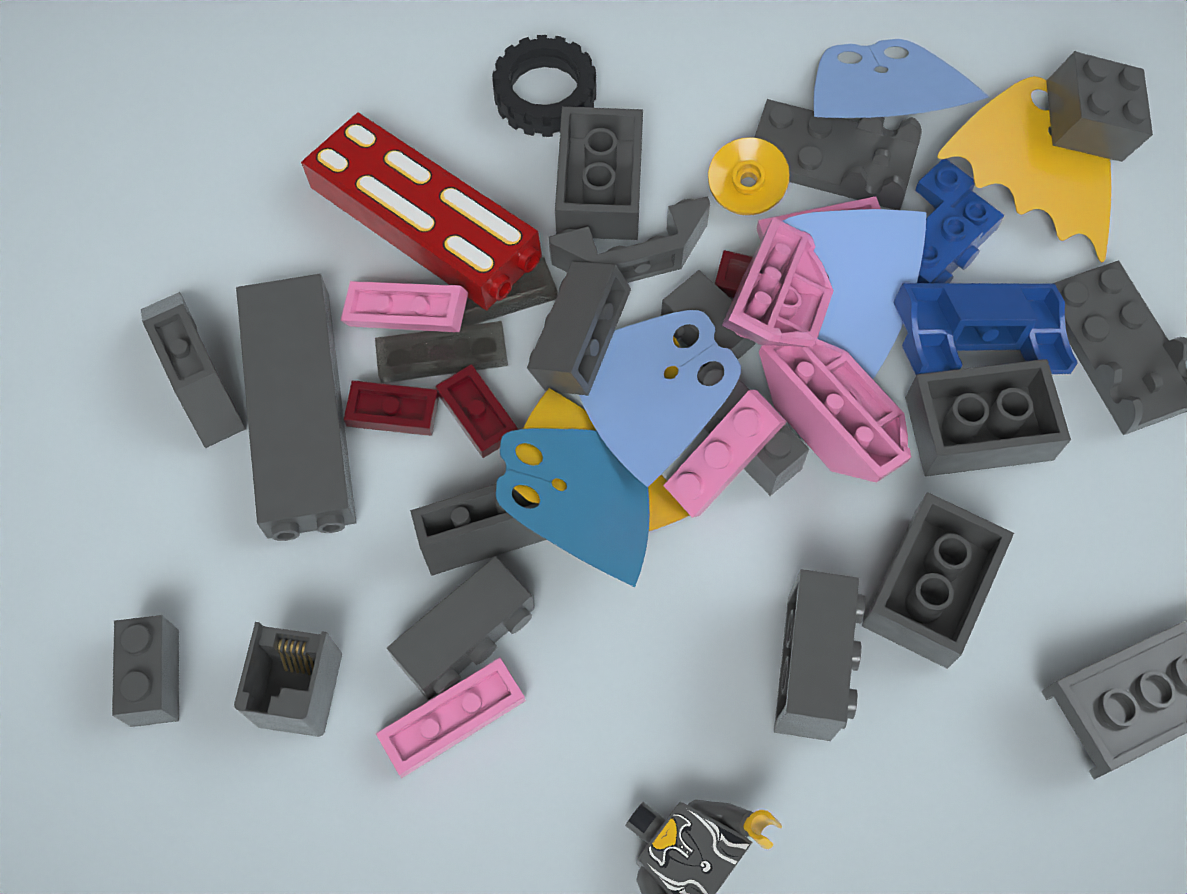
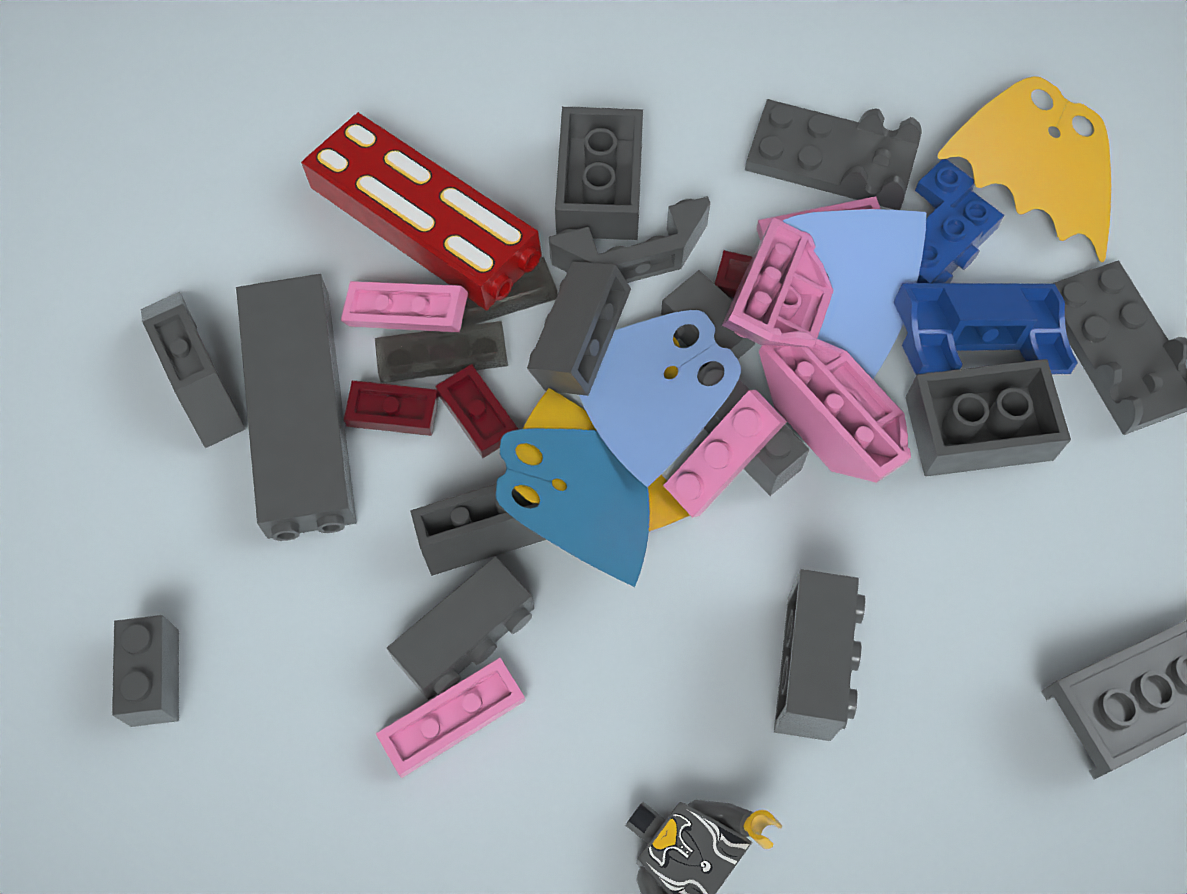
dark grey piece [234,622,342,737] -> none
black tyre [492,35,596,137] -> none
yellow dish [708,137,790,215] -> none
light blue piece [814,39,989,118] -> none
dark grey brick [862,492,1014,669] -> none
dark grey brick [1046,51,1153,162] -> none

